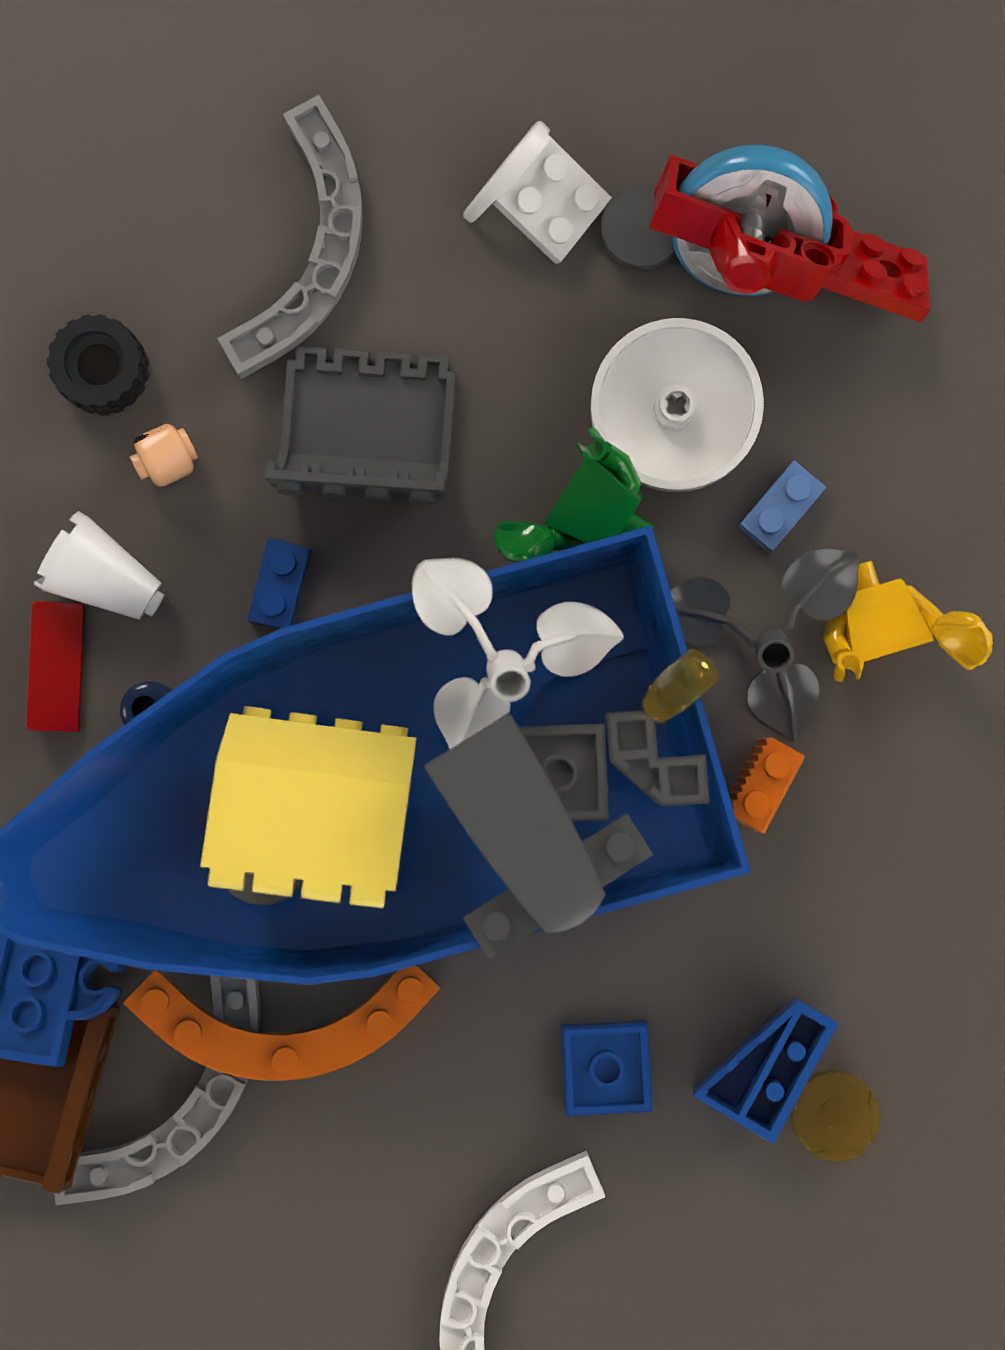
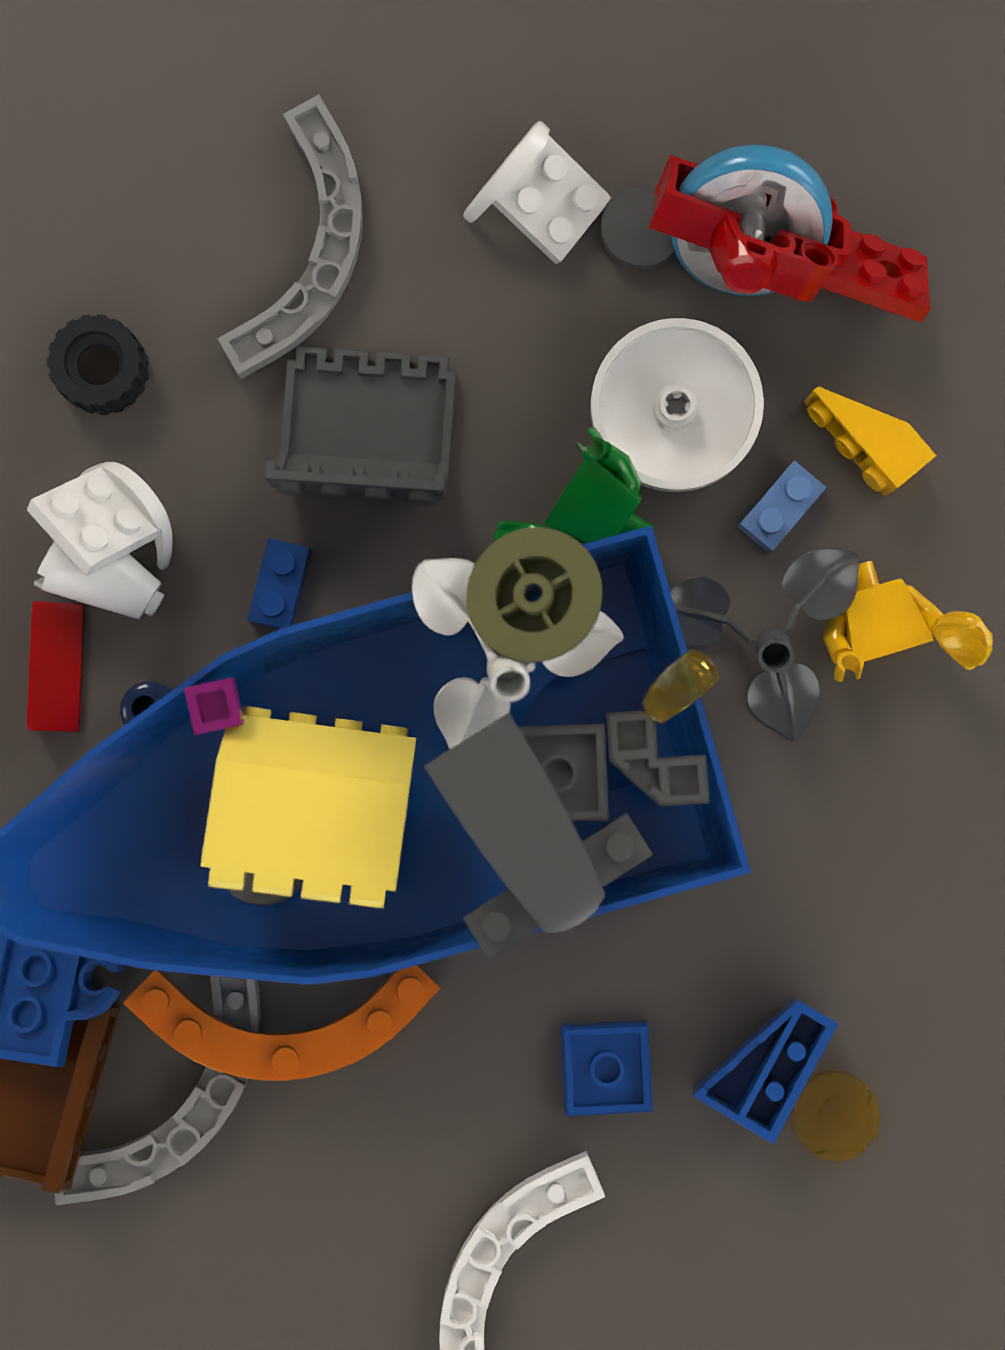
light nougat head [129,424,198,487] -> none
orange brick [728,737,806,834] -> none
none -> white piece [27,462,173,576]
none -> magenta tile [184,677,245,735]
none -> olive piece [467,527,603,662]
none -> yellow slope [804,386,937,497]

